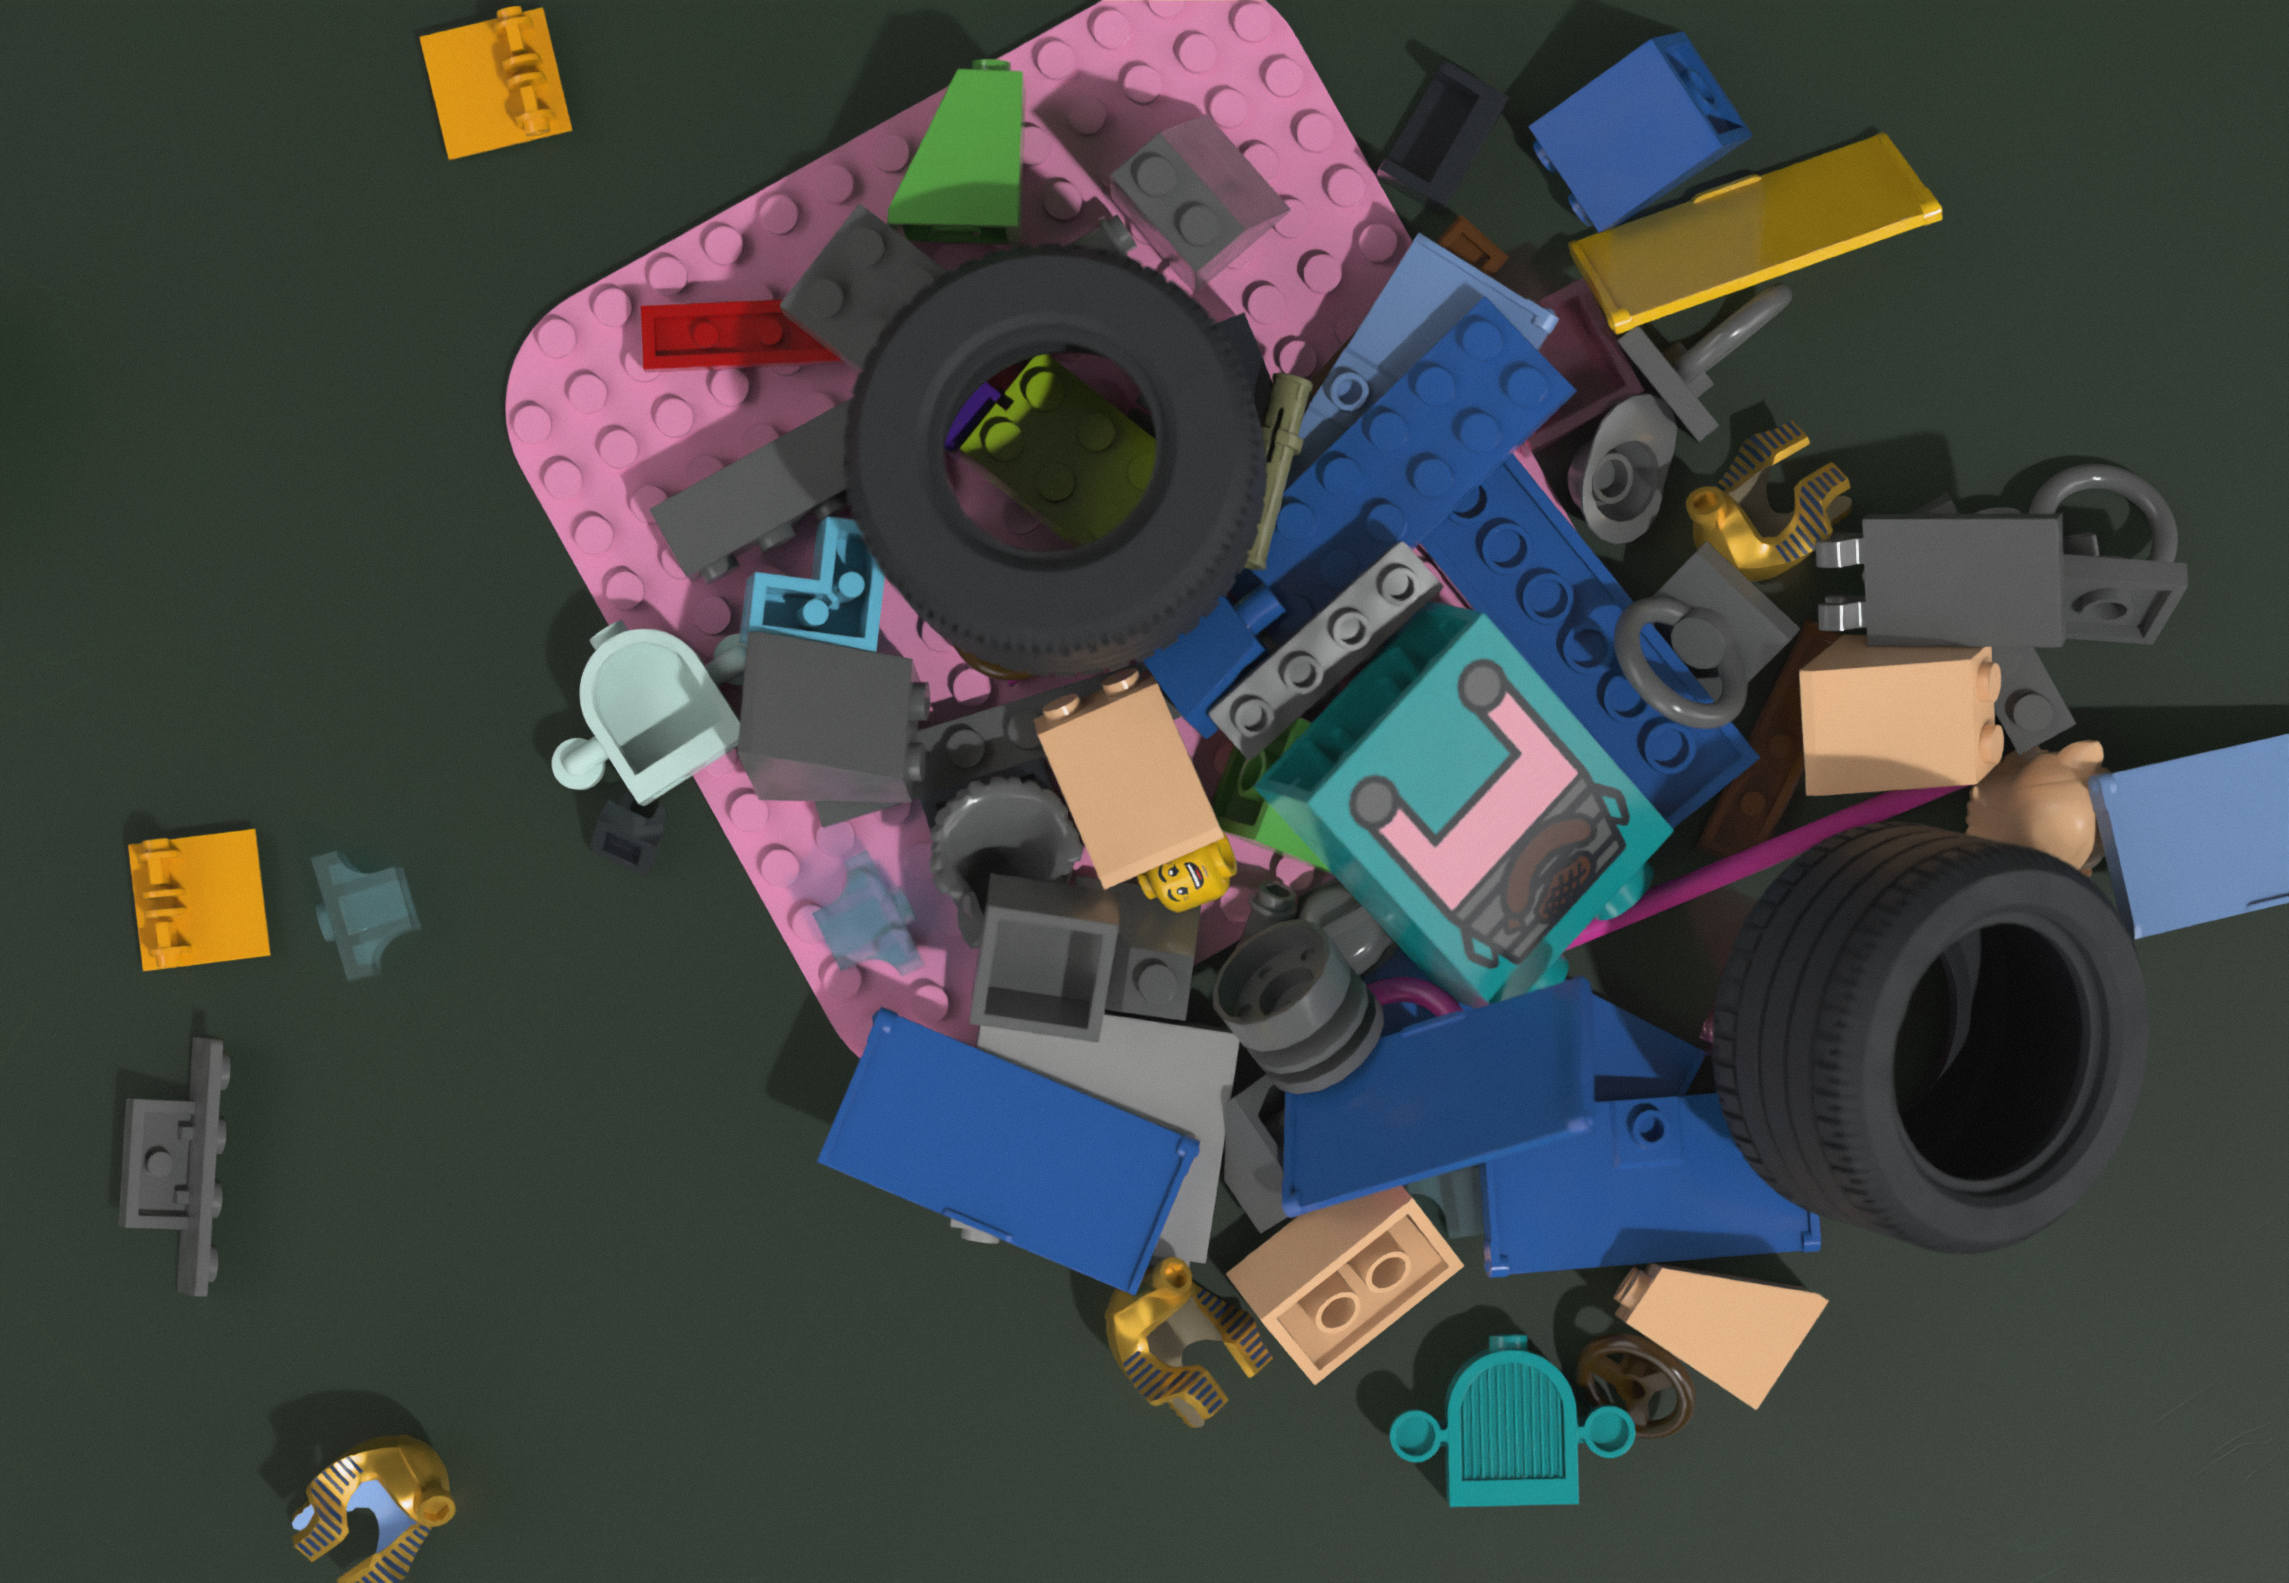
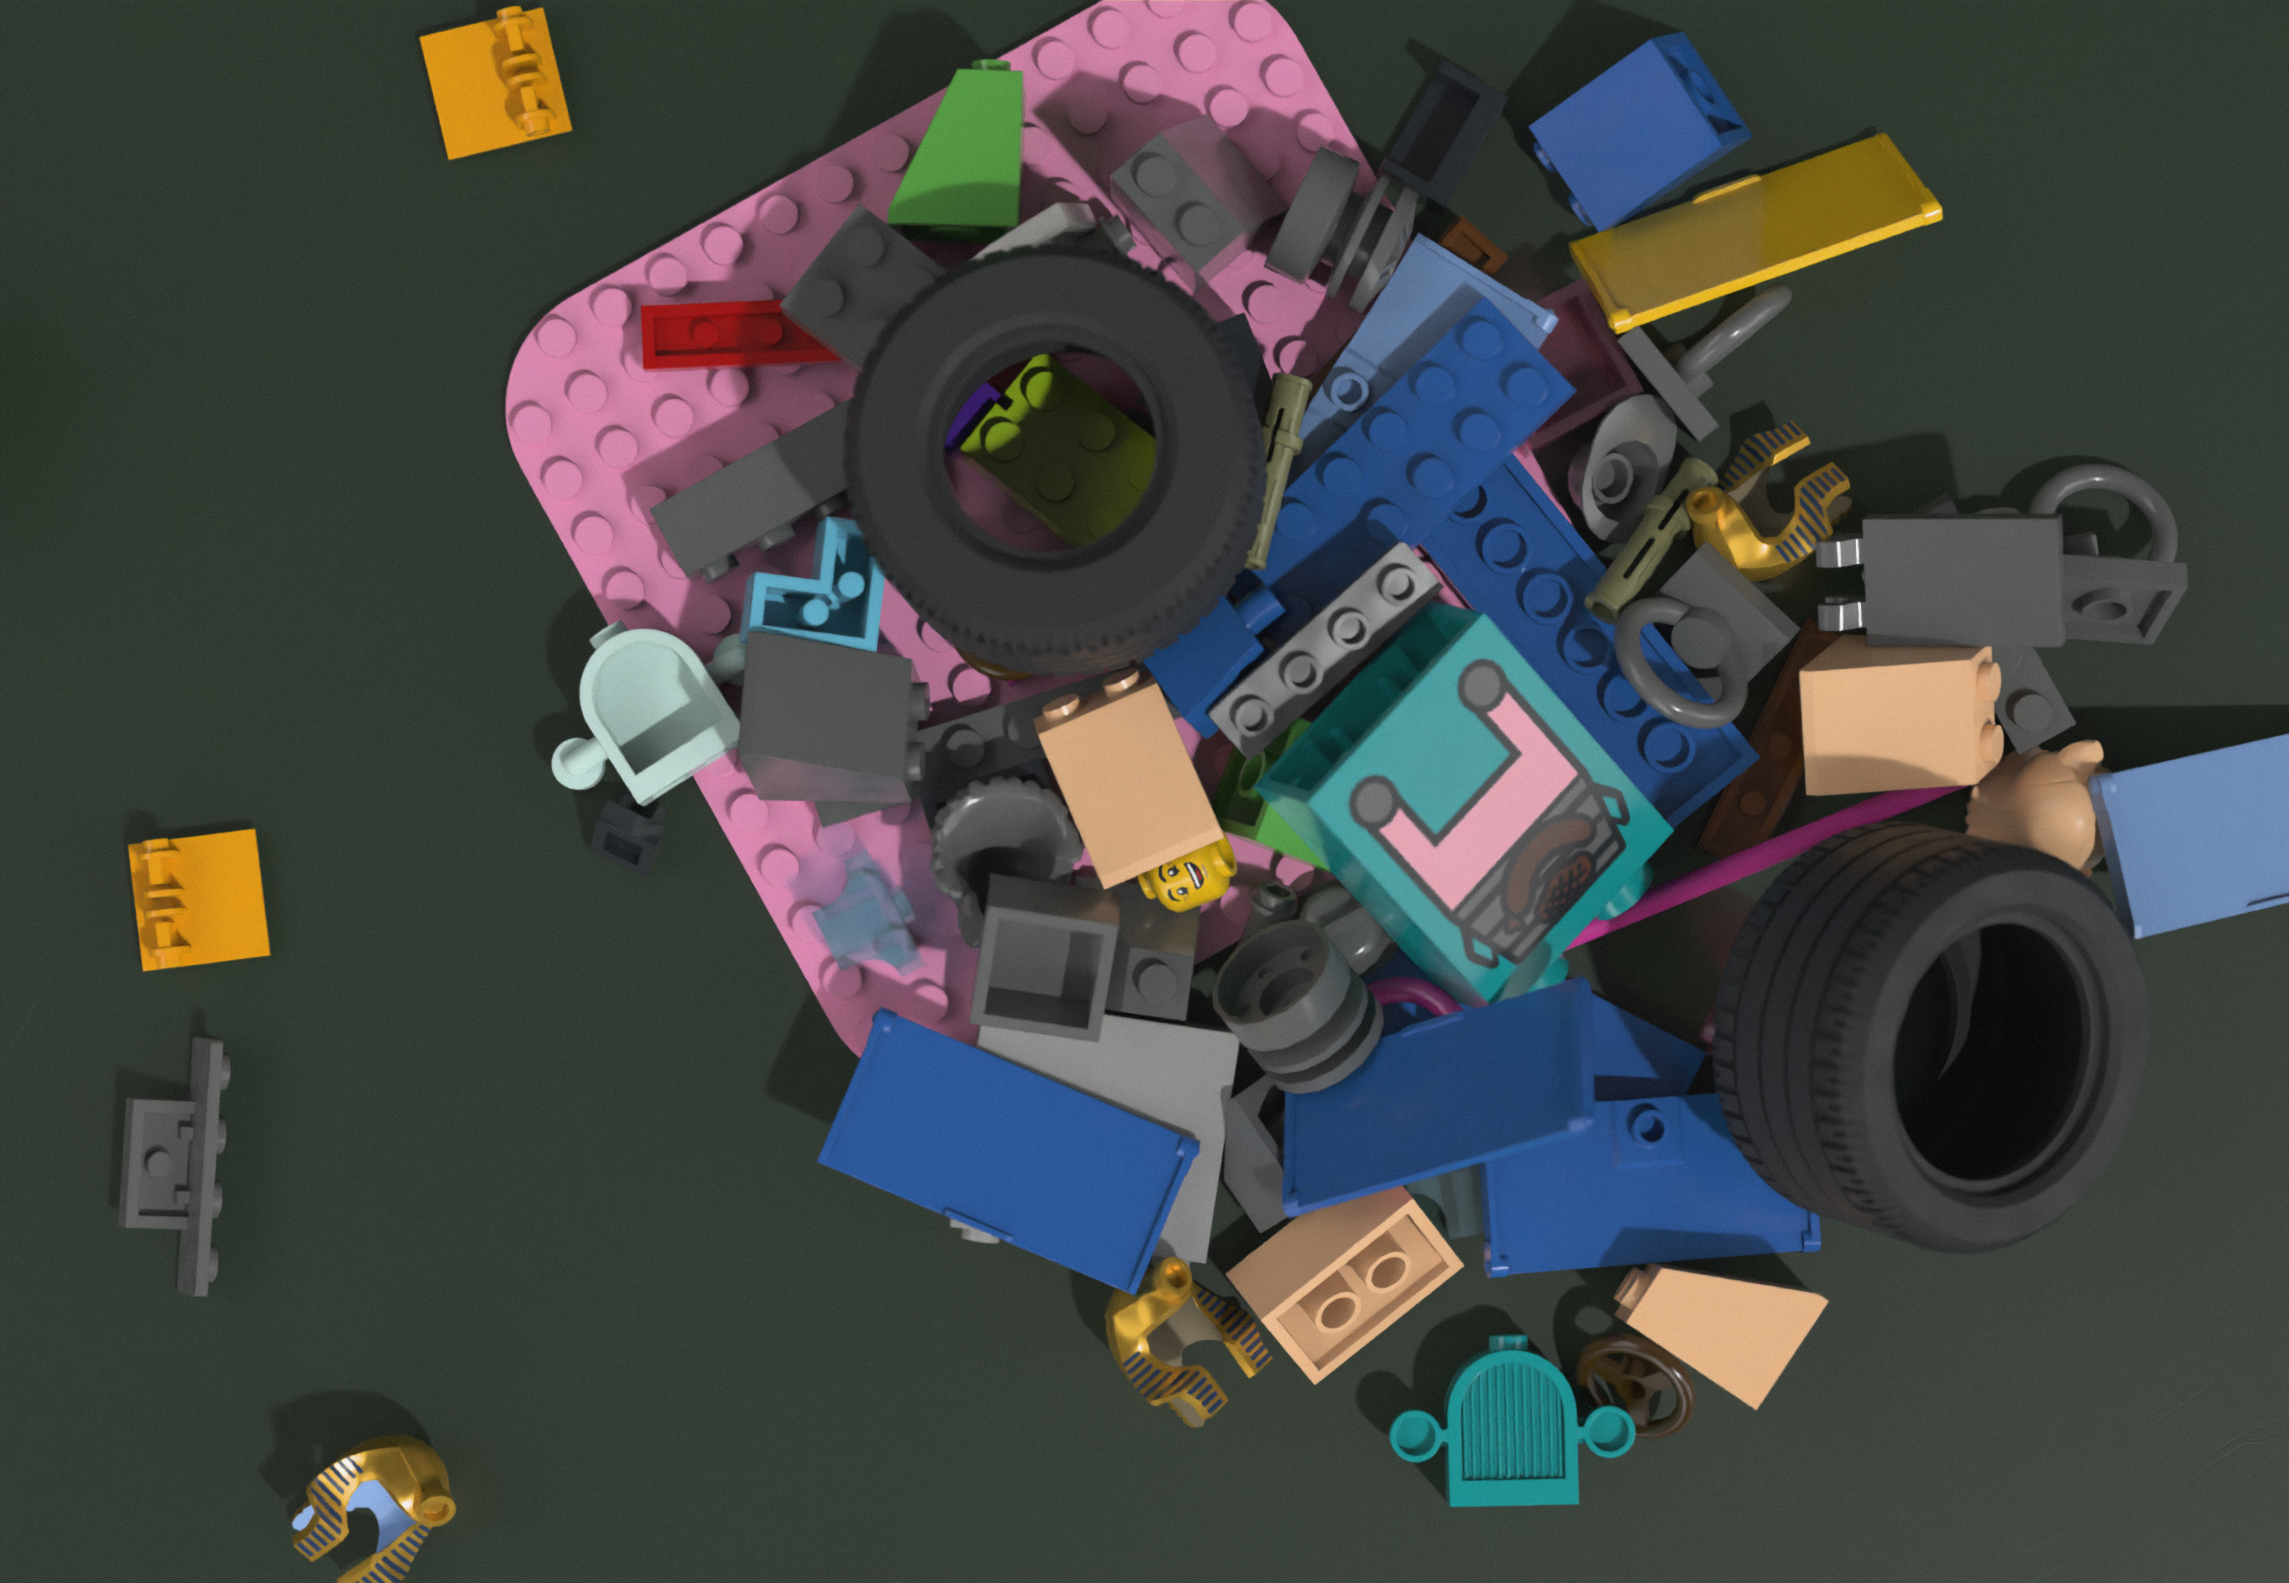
clear light blue brick [311,851,421,982] -> none
none -> white tile [969,202,1098,261]
none -> dark grey wheel [1264,144,1421,314]
none -> olive pin [1584,457,1718,625]

